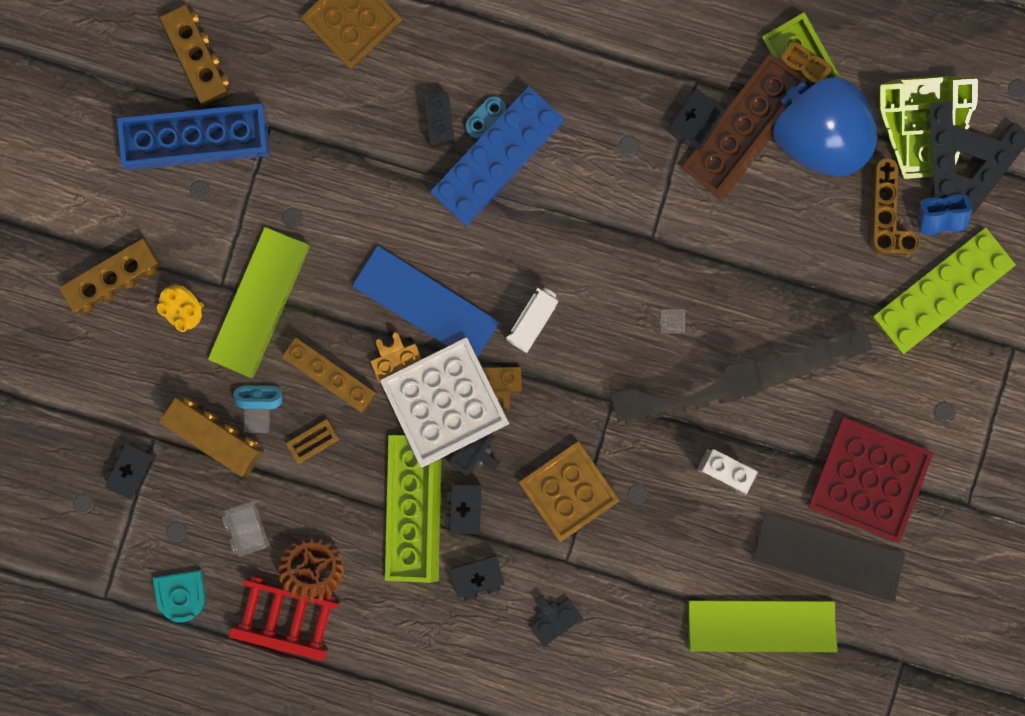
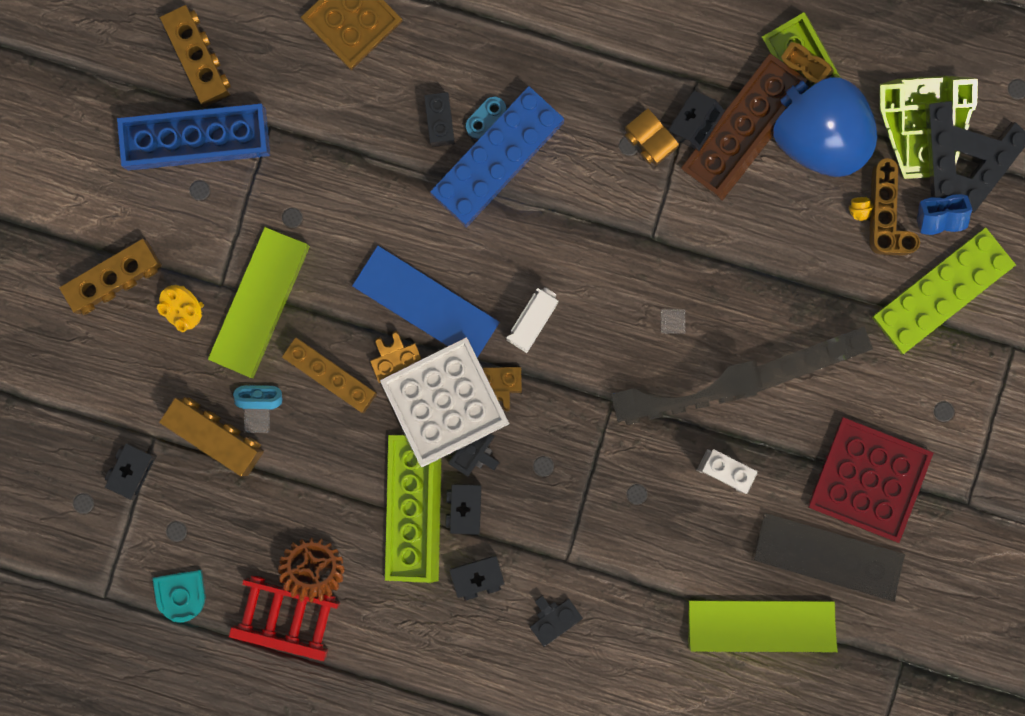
clear brick [222,501,270,557] -> none
pearl gold tile [286,419,340,464] -> none
pearl gold plate [519,441,619,542] -> none
none -> pearl gold brick [625,108,679,166]
none -> yellow plate [849,197,873,221]

